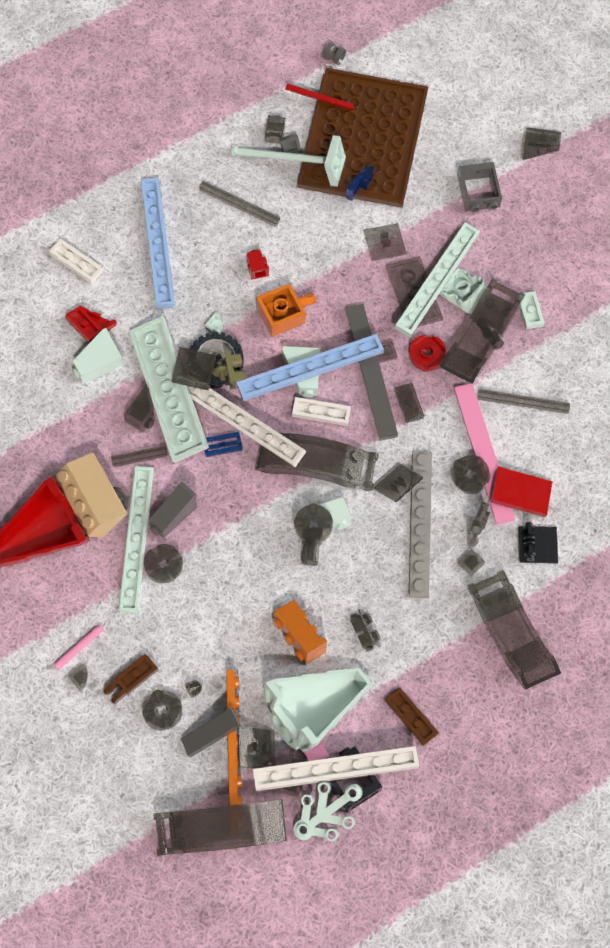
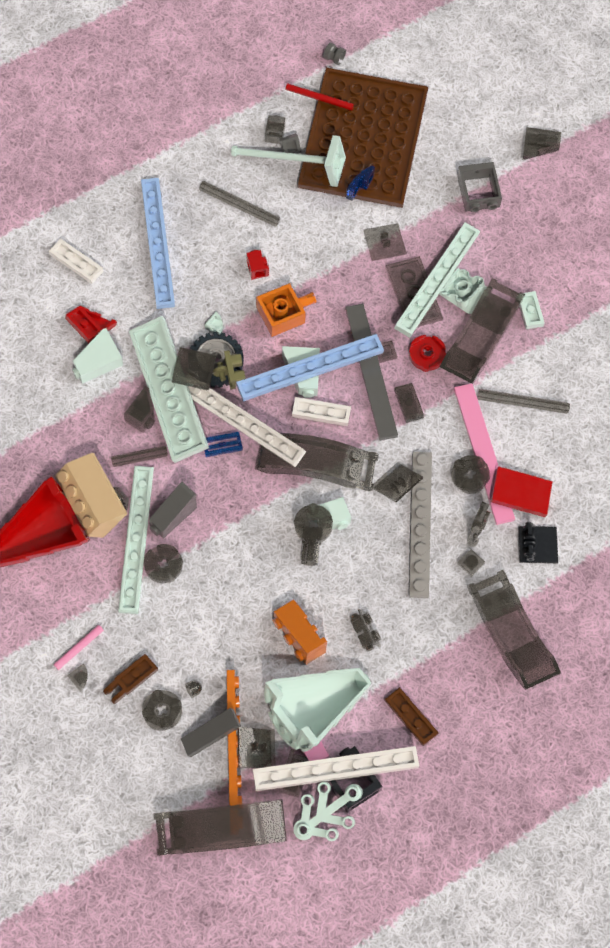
clear smoke pin [476,317,504,350] -> none

